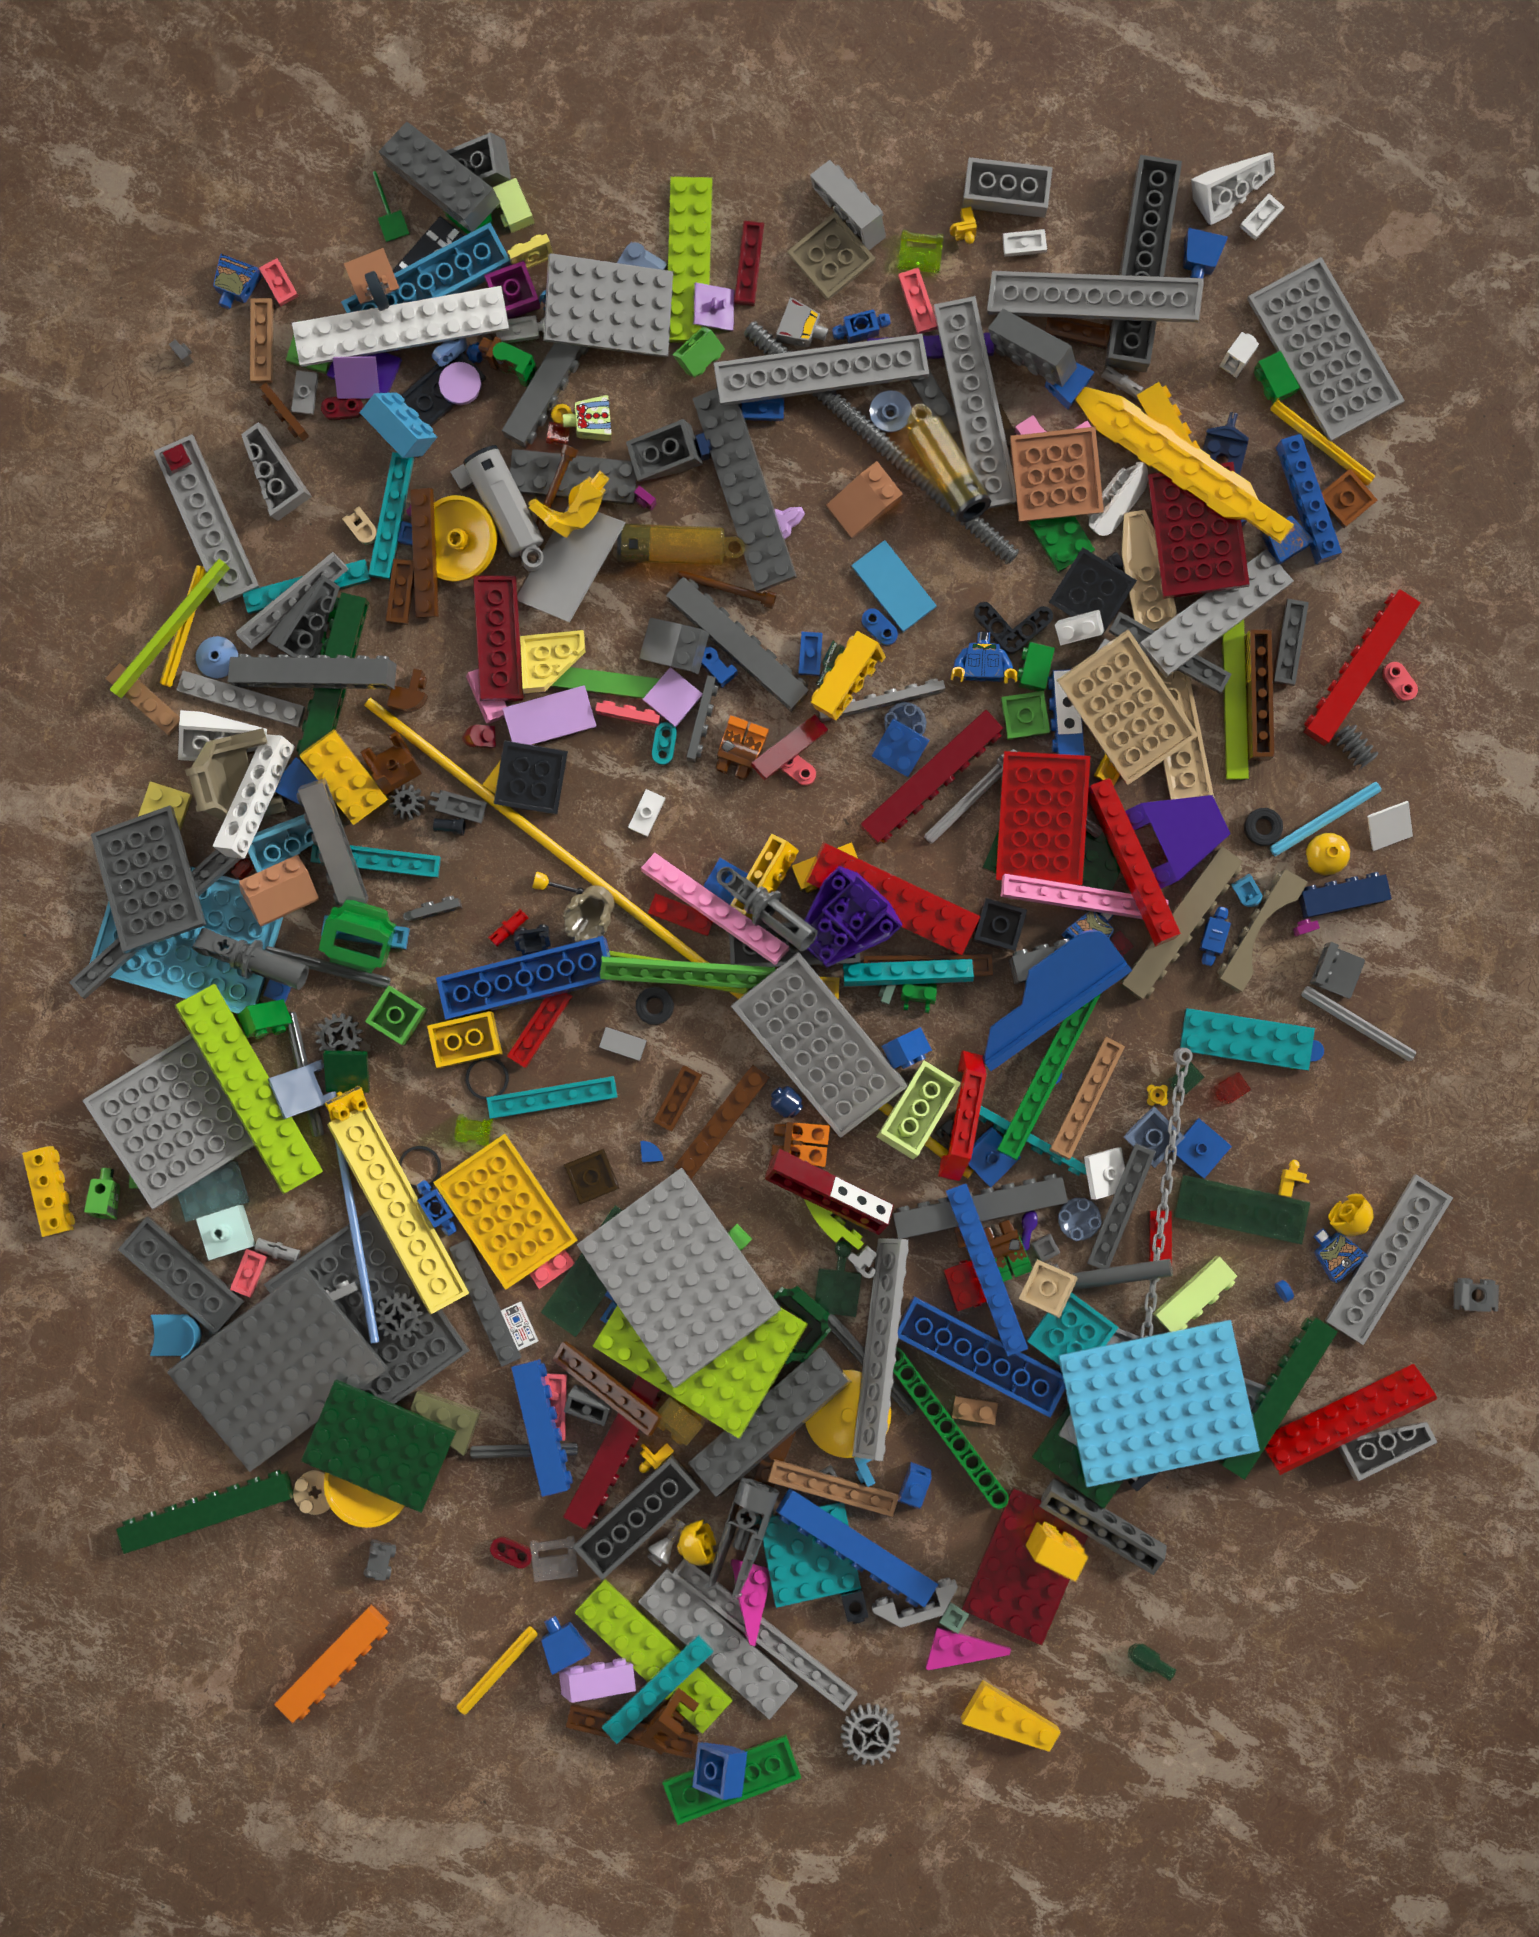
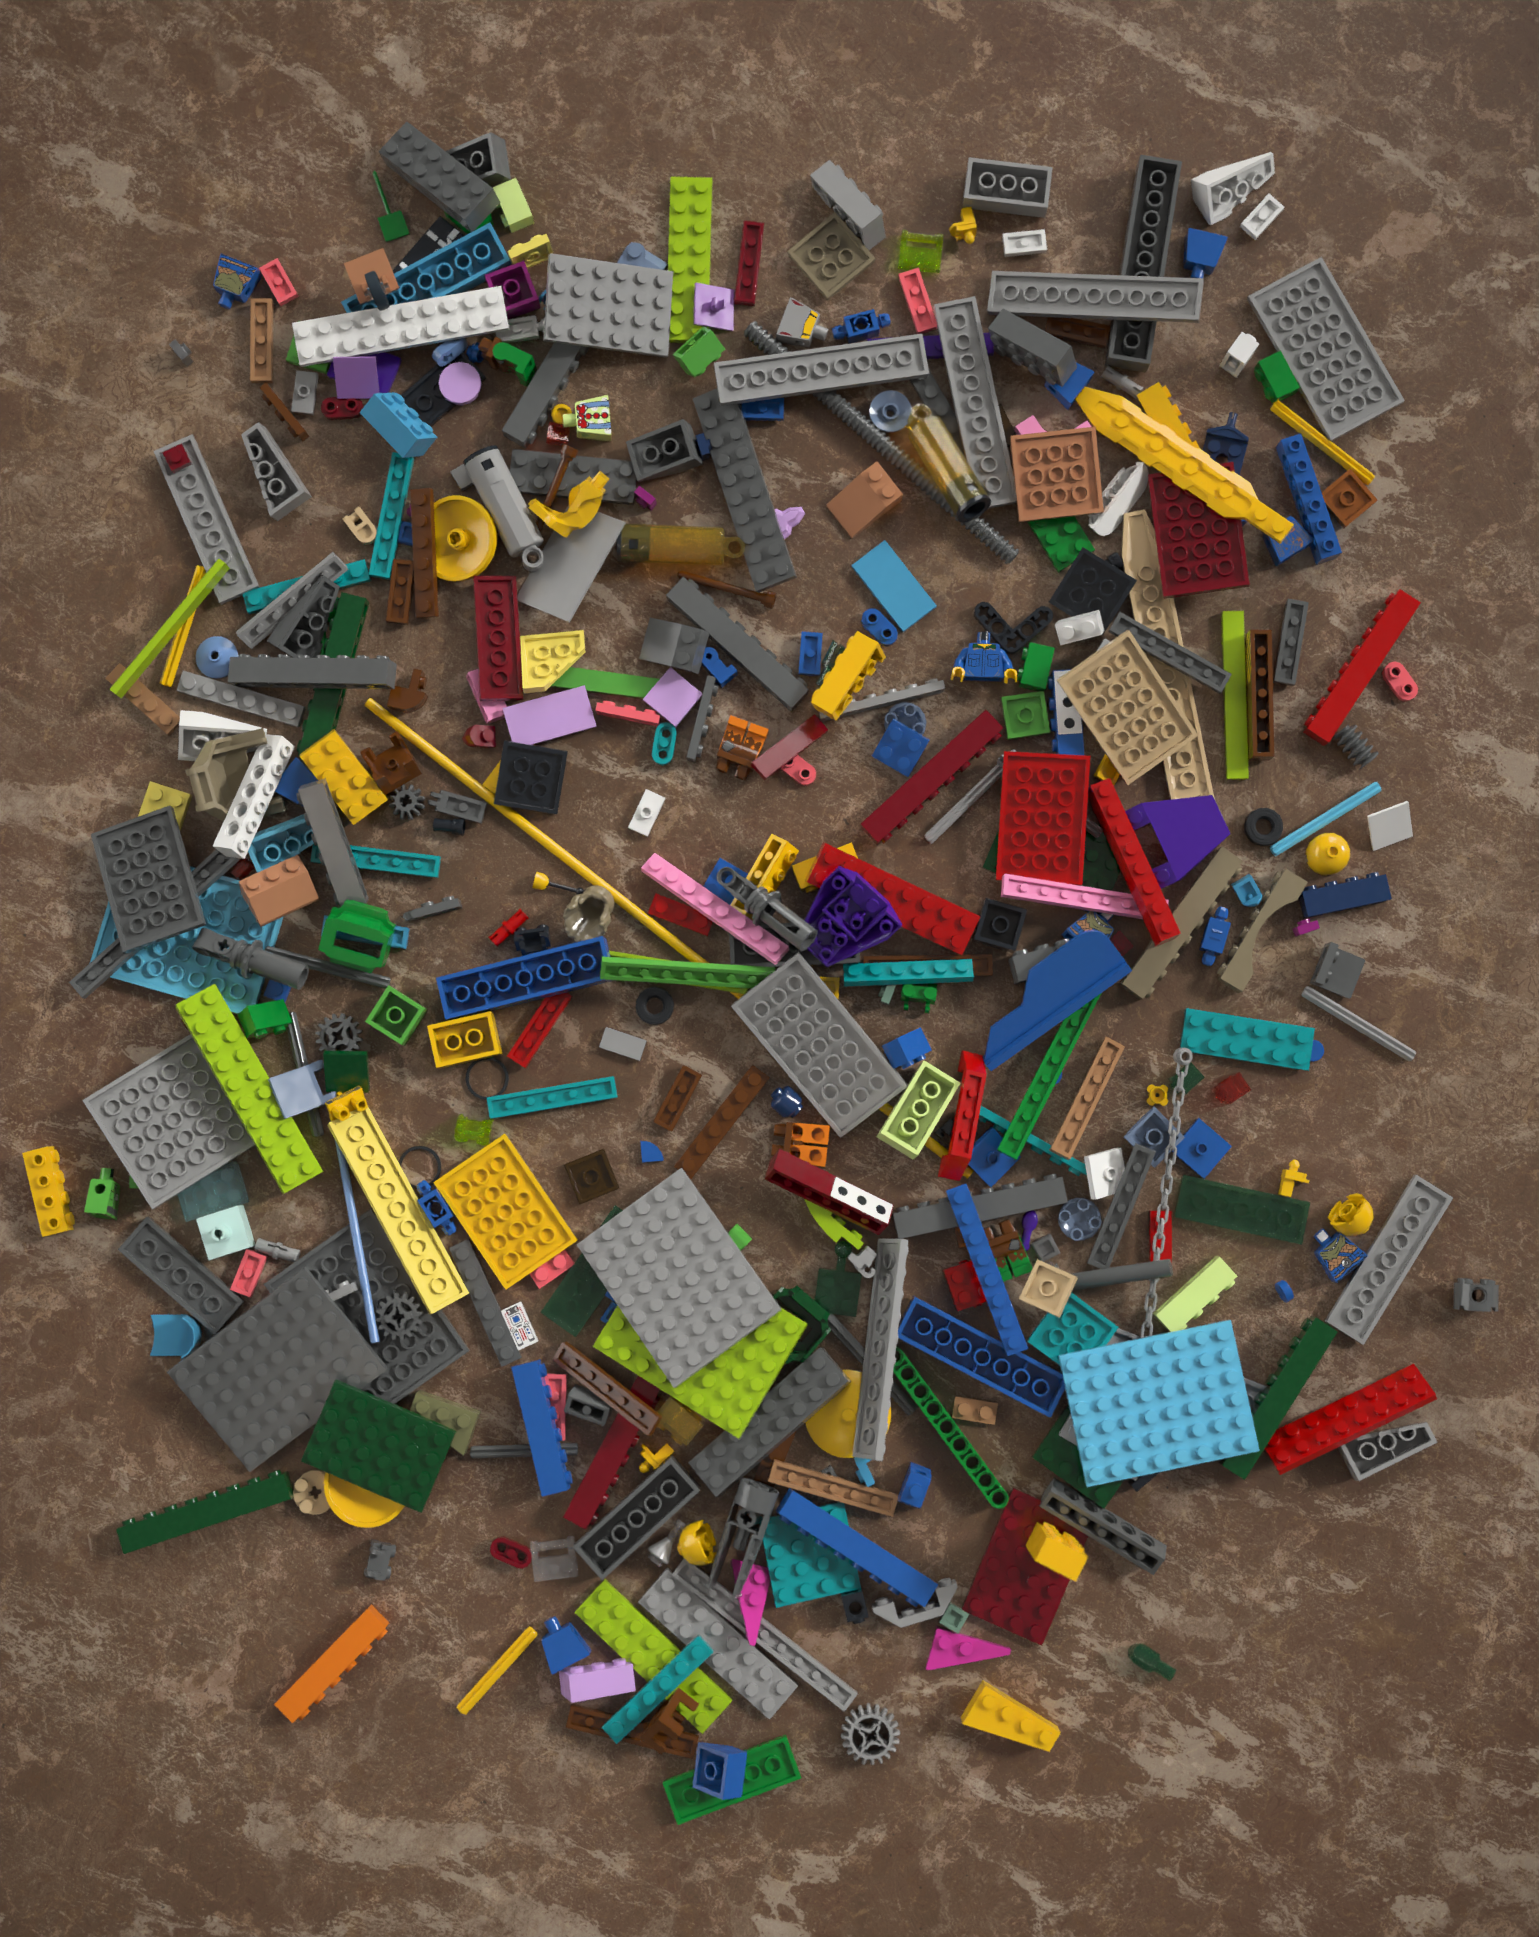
light grey plate [1139,549,1294,678] -> none

